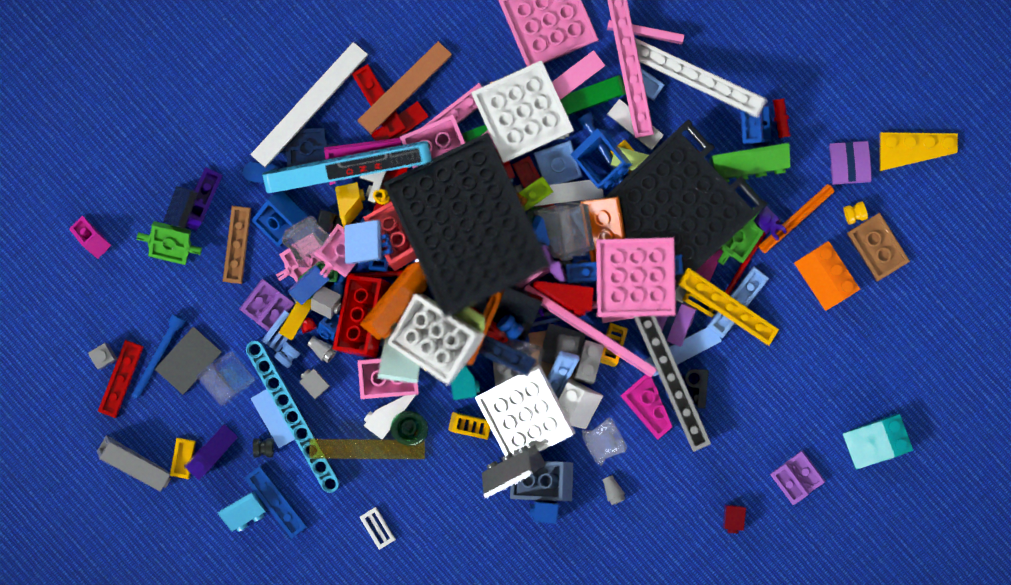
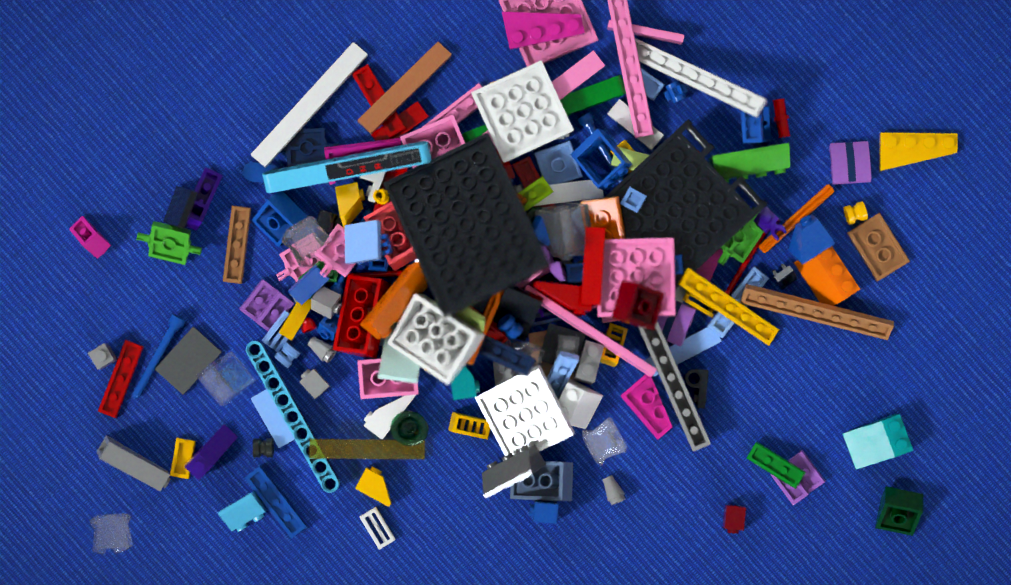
none -> clear piece [90,513,133,554]
none -> yellow slope [355,466,392,507]
none -> dark pink wing [502,12,585,50]
none -> red tile [581,227,606,306]
none -> dark red slope [611,280,665,331]
none -> medium blue tile [620,187,647,213]
none -> blue gear [664,81,688,104]
none -> medium nougat plate [740,284,894,340]
none -> green tile [747,442,806,489]
none -> black tile [772,264,797,290]
none -> blue slope [788,214,835,264]
none -> dark green slope [875,486,923,536]

